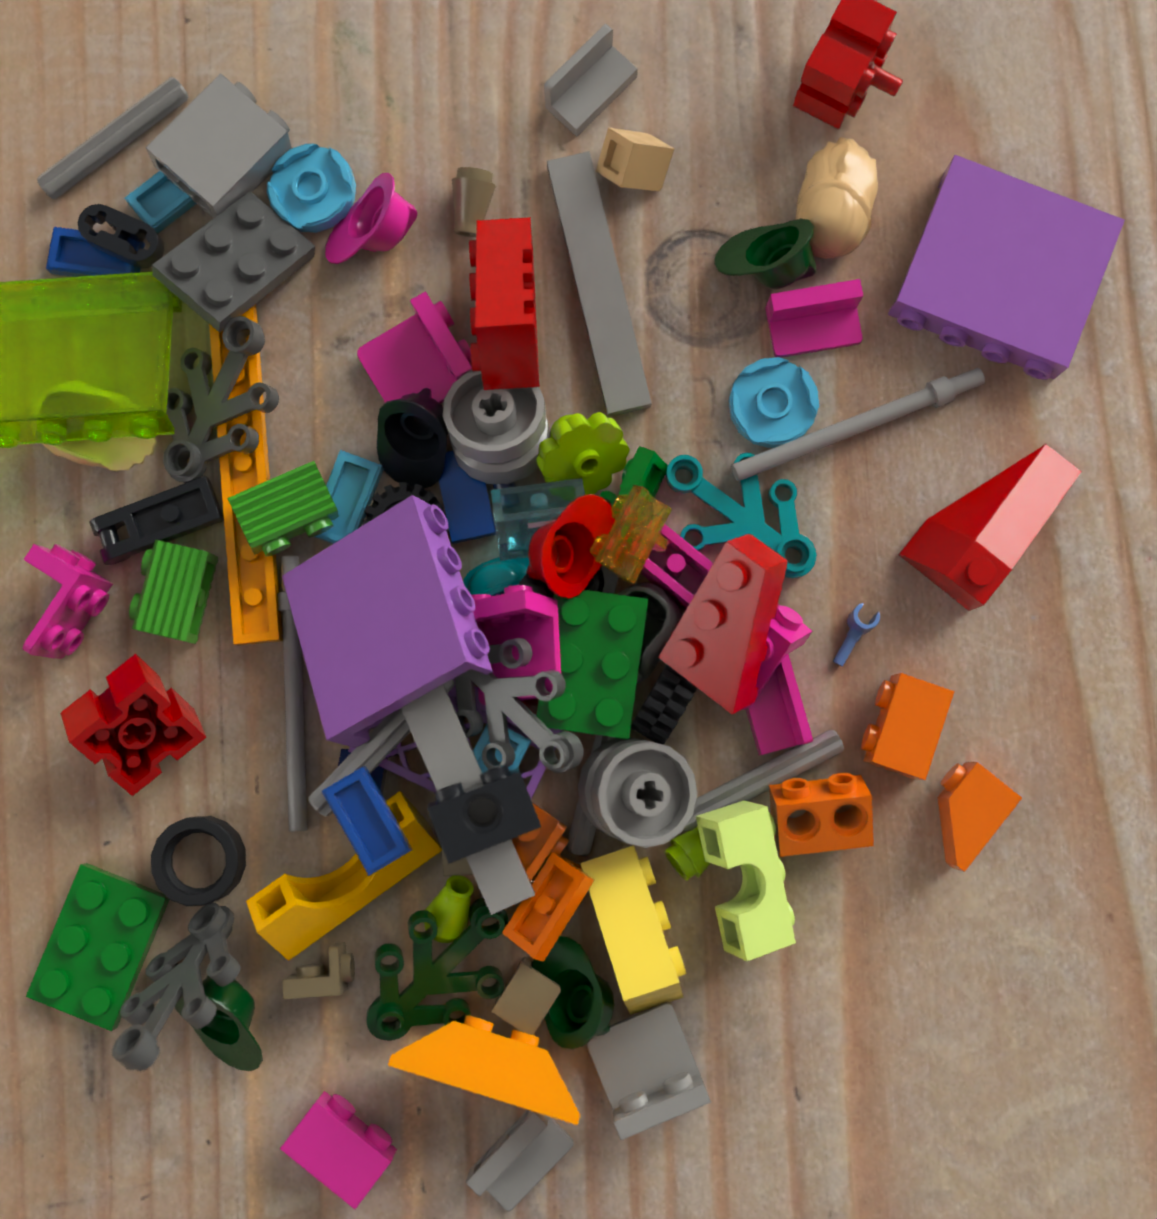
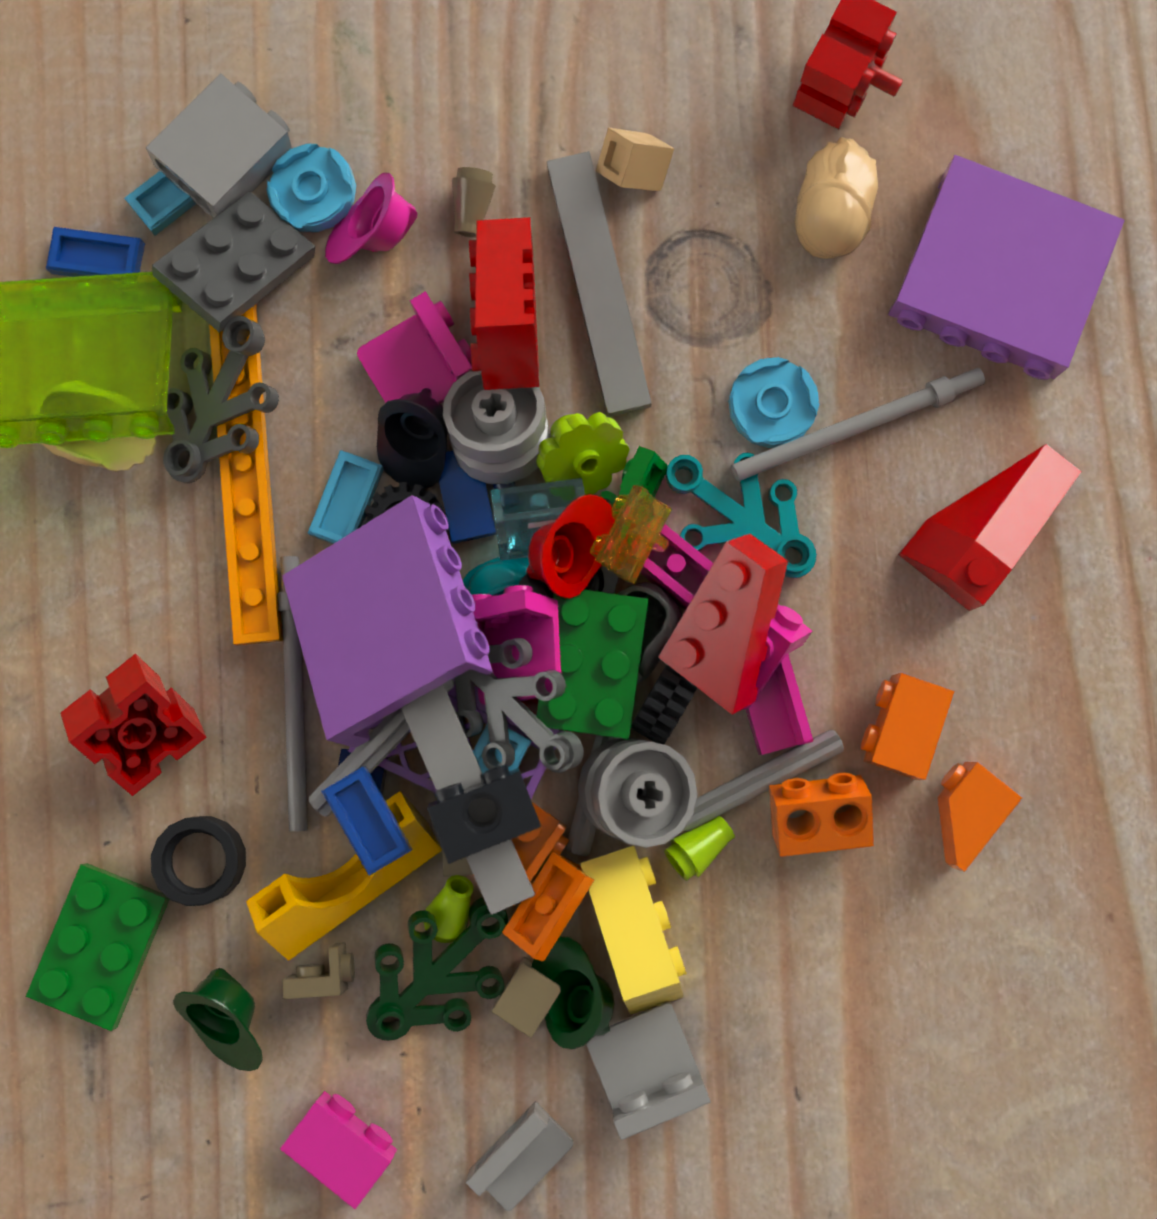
dark pink bracket [22,544,113,659] -> none
light grey axle [37,77,188,199] -> none
black beam [78,204,165,269] -> none
black plate [89,476,224,565] -> none
dark grey plant [112,903,241,1071] -> none
bright green brick [129,540,218,644] -> none
bright green brick [227,461,339,557] -> none
light orange wedge [388,1015,580,1125] -> none
light grey panel [544,24,638,137] -> none
yellowish green arch [696,800,796,961] -> none
dark green piece [714,218,817,289] -> none
dark pink panel [765,279,863,358] -> none
medium blue hand [833,603,880,667] -> none

